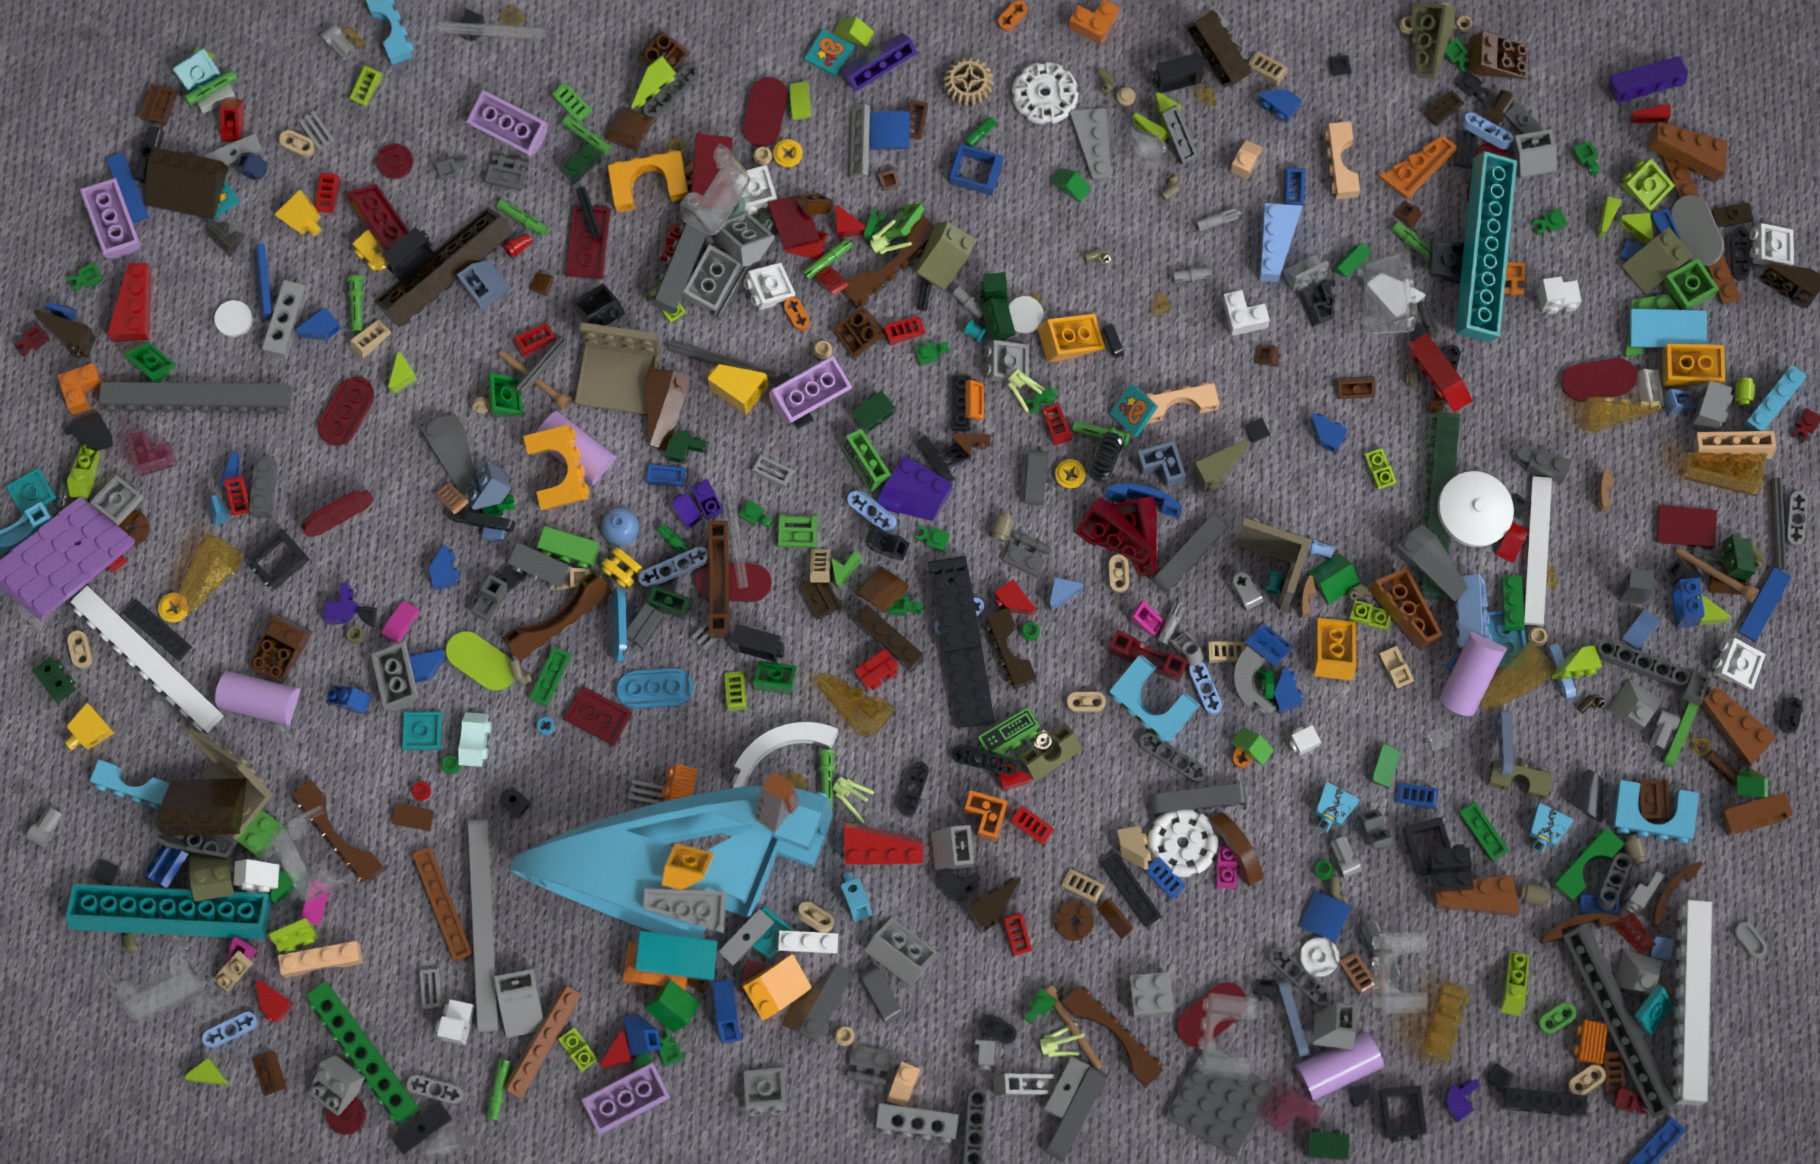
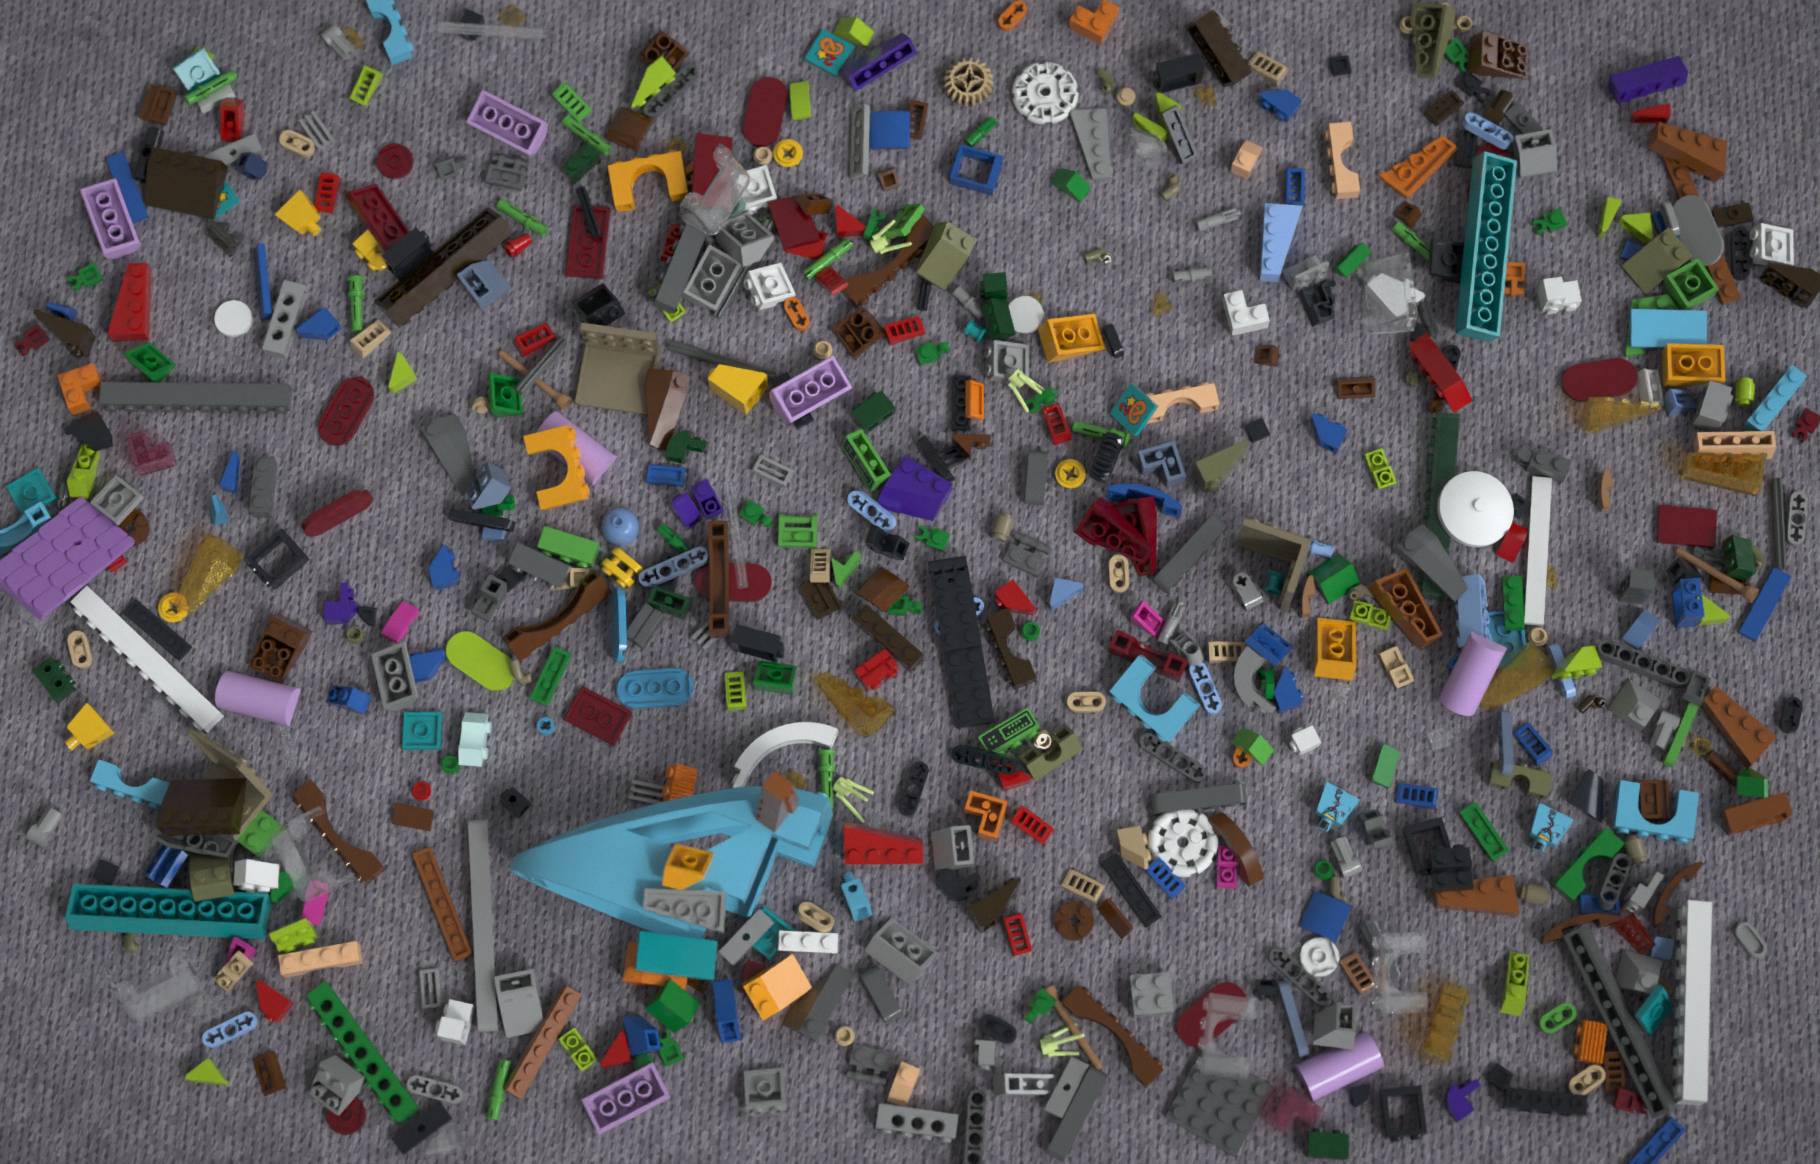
red slope [224,475,250,516] -> none
nougat slope [435,483,469,514] -> none
reddish brown slope [530,273,554,296] -> none
green plate [1573,141,1600,176] -> none
lime plate [1620,158,1675,212] -> none
white plate [1713,638,1766,690] -> none
none -> blue slope [1513,722,1553,766]
none -> light grey tile [1660,200,1680,236]

